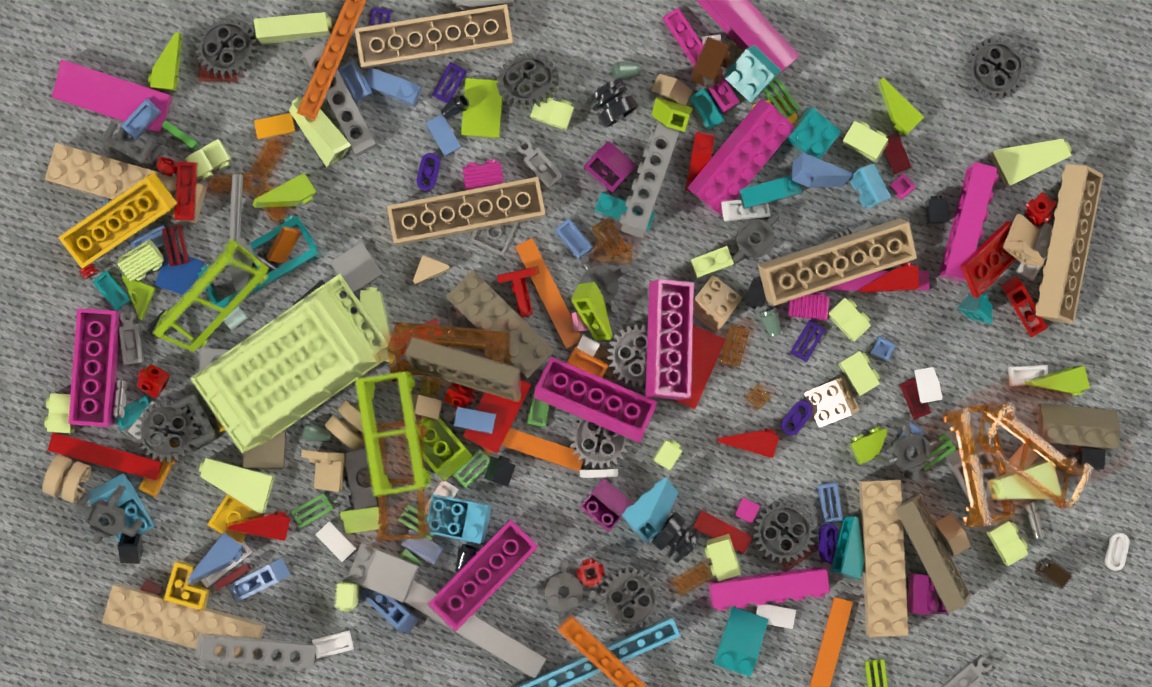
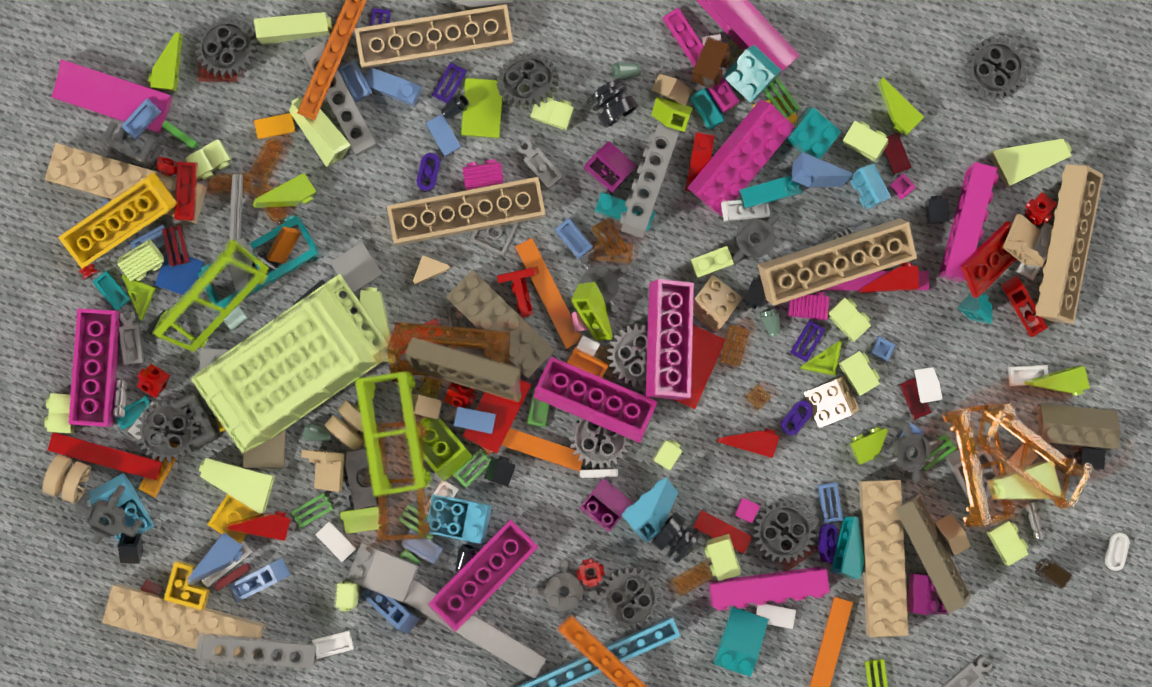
none -> lime tile [800,340,842,376]

